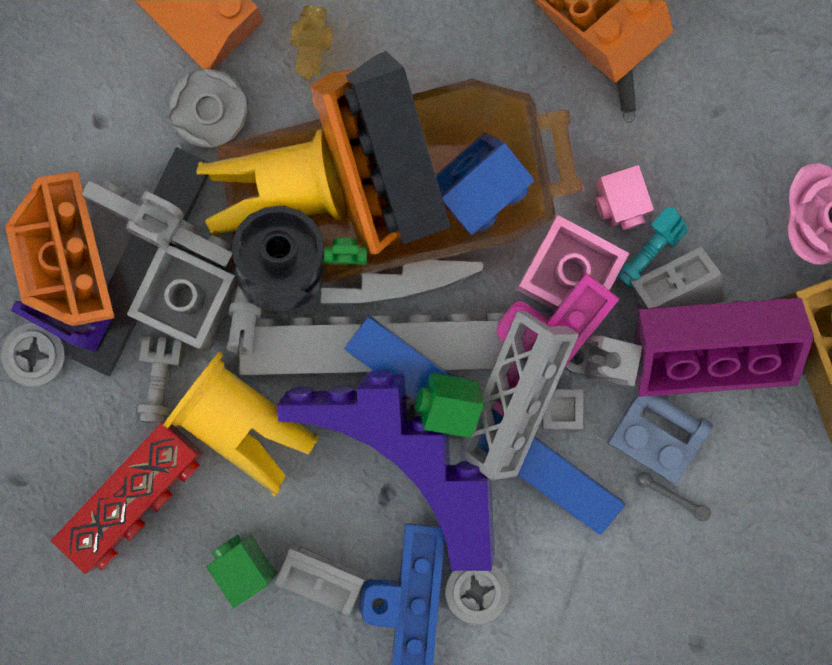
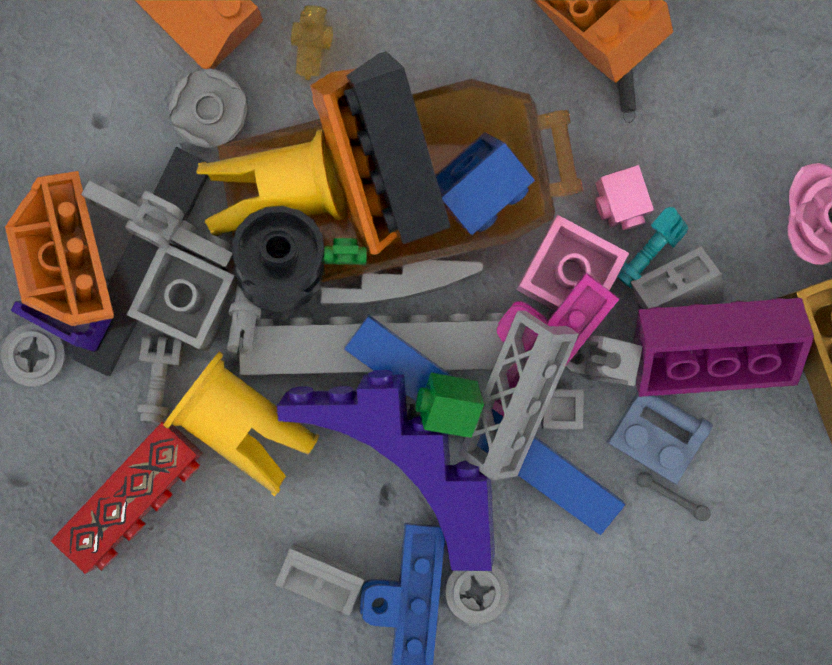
green brick [206,534,277,609] -> none

